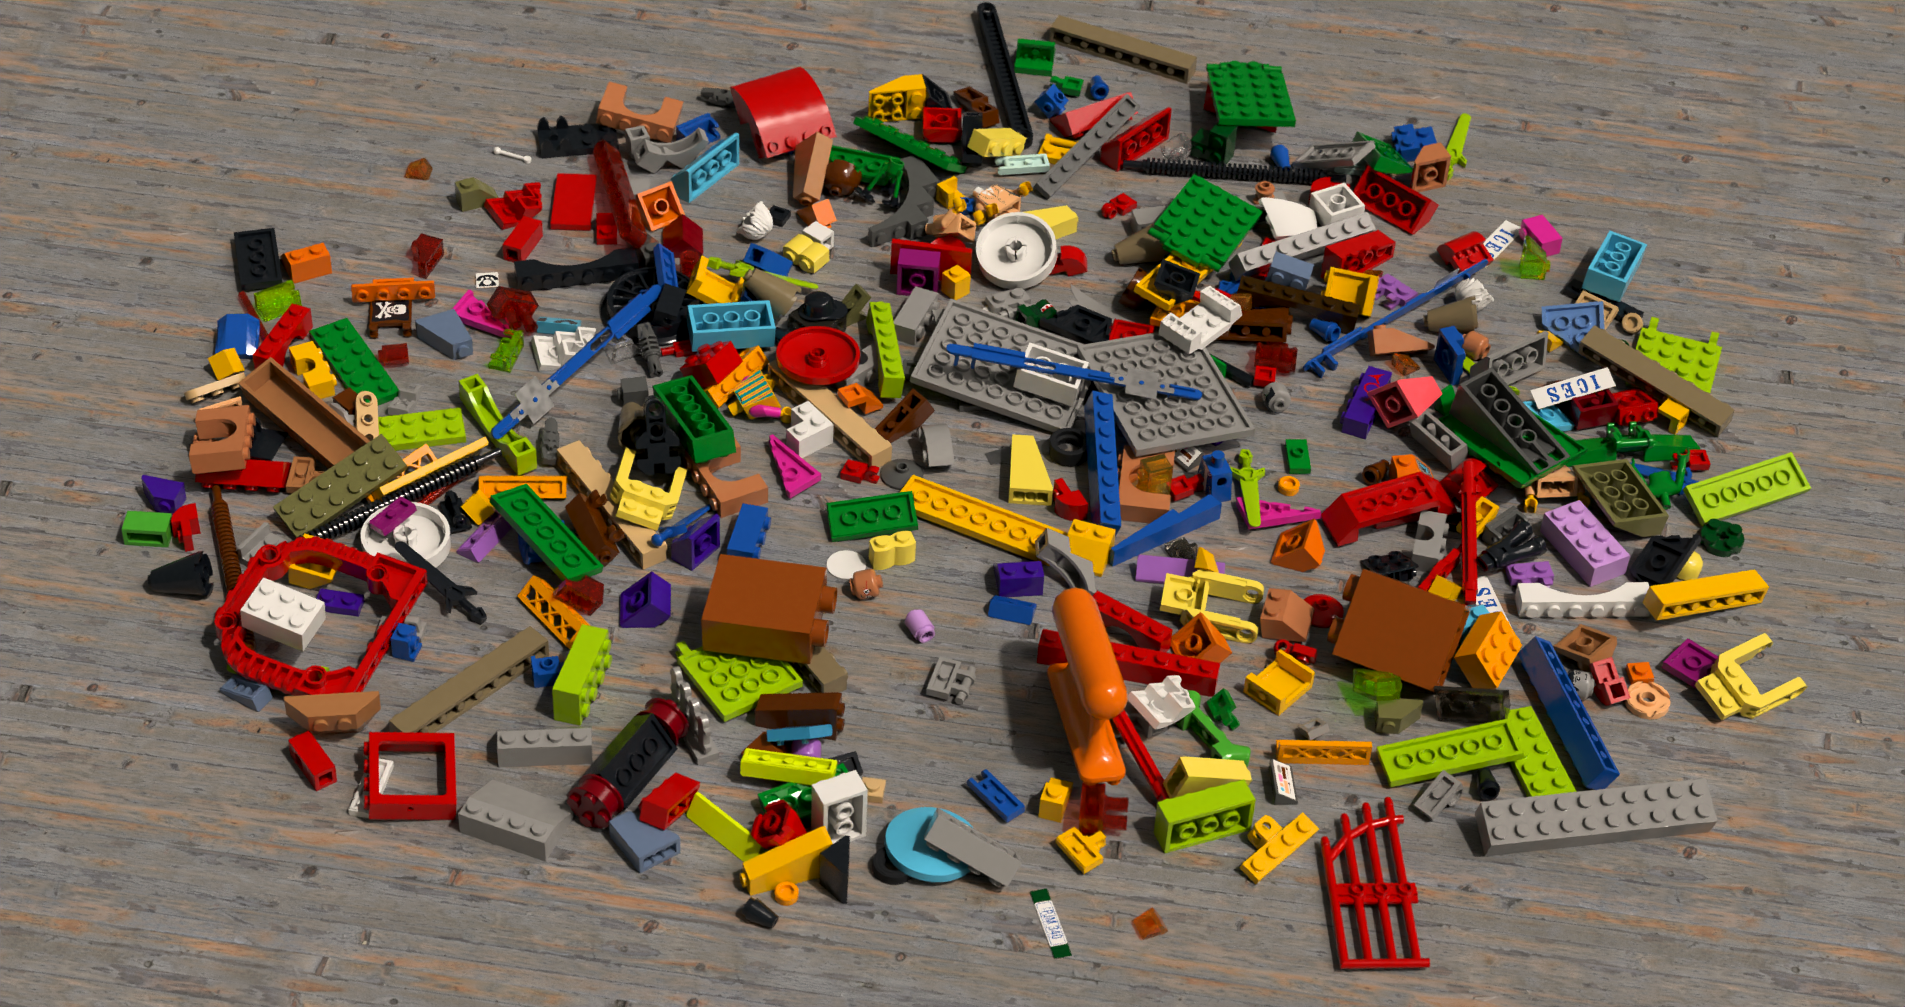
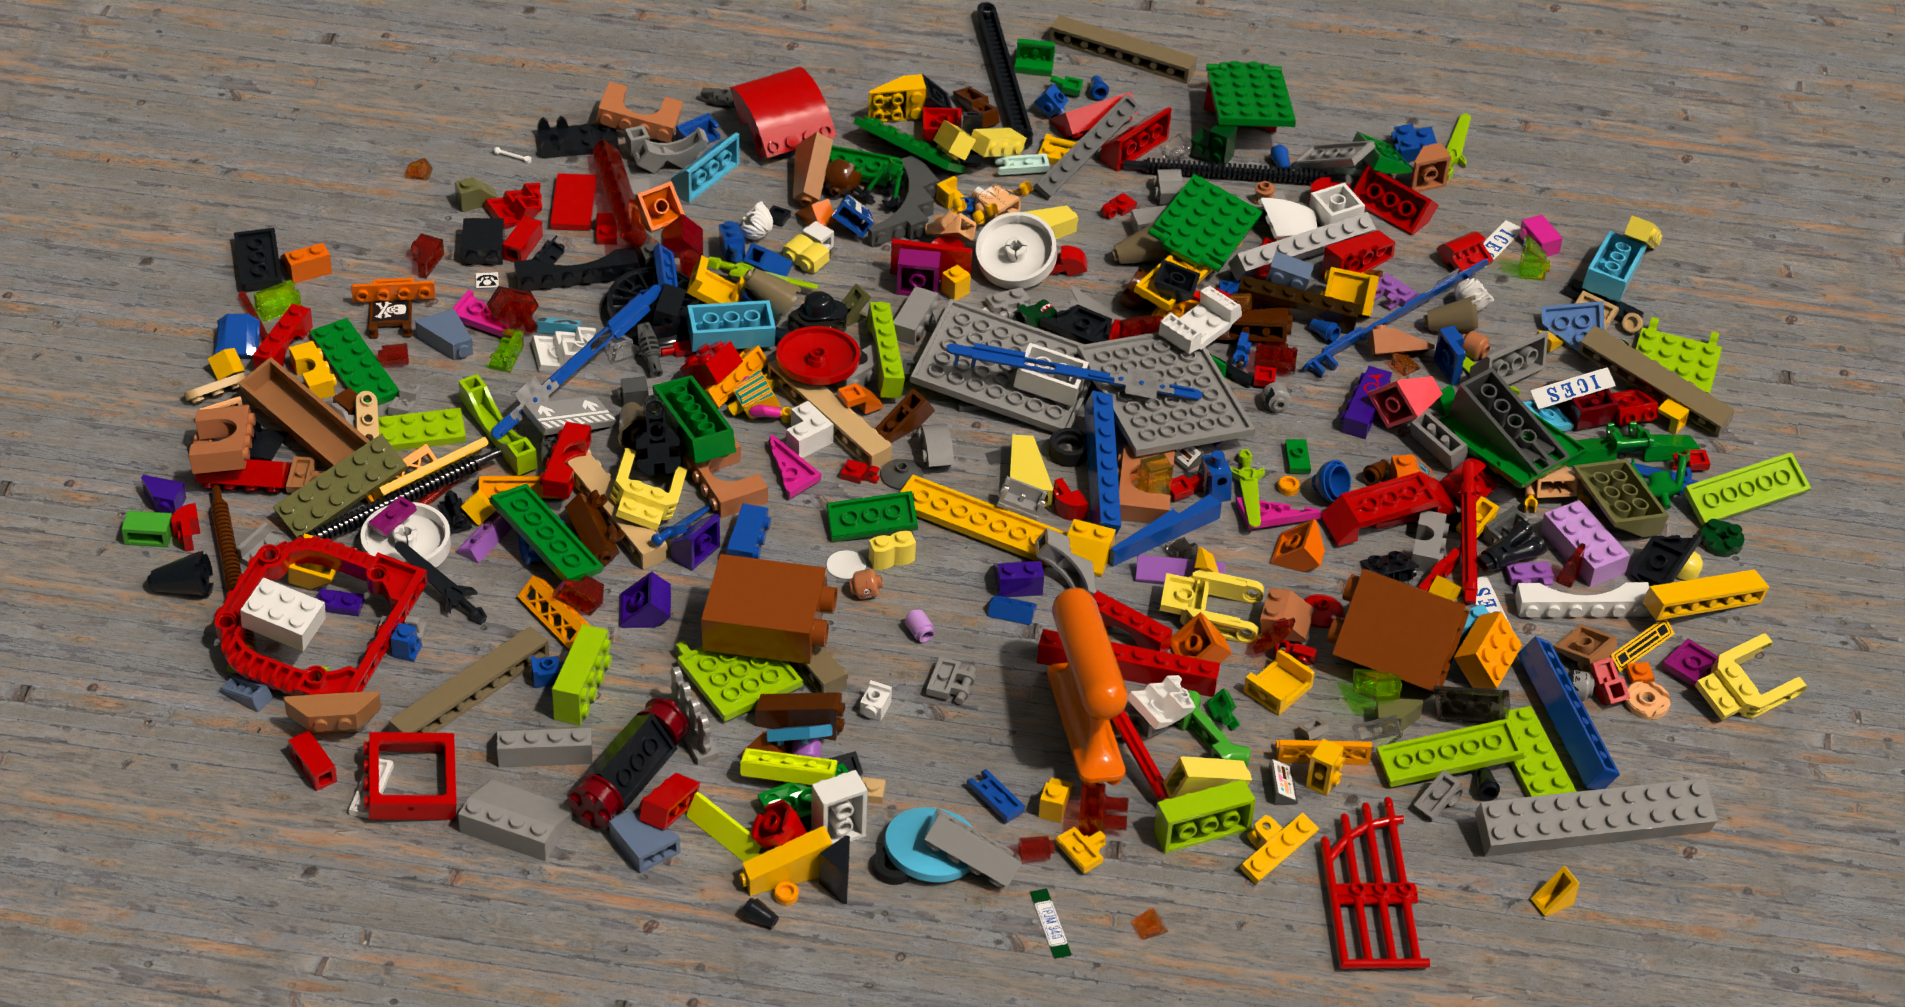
none -> black brick [461,218,505,265]
none -> light grey tile [522,396,617,436]
none -> black hinge [533,235,565,264]
none -> red arch [540,422,592,499]
none -> blue brick [718,221,745,262]
none -> blue torso [832,195,874,238]
none -> white brick [860,680,892,721]
none -> light yellow brick [933,120,976,160]
none -> light grey hinge [997,476,1047,521]
none -> clear red brick [1018,836,1054,862]
none -> clear red slope [1119,315,1164,338]
none -> light grey brick [1153,169,1184,204]
none -> blue plate [1232,332,1252,367]
none -> clear red slope [1252,618,1295,654]
none -> yellow brick [1306,739,1345,796]
none -> blue piece [1312,460,1351,503]
none -> clear slope [1352,715,1403,752]
none -> yellow slope [1530,866,1580,916]
none -> clear red slope [1556,543,1586,588]
none -> sticker [1611,619,1675,672]
none -> light yellow brick [1624,216,1663,250]

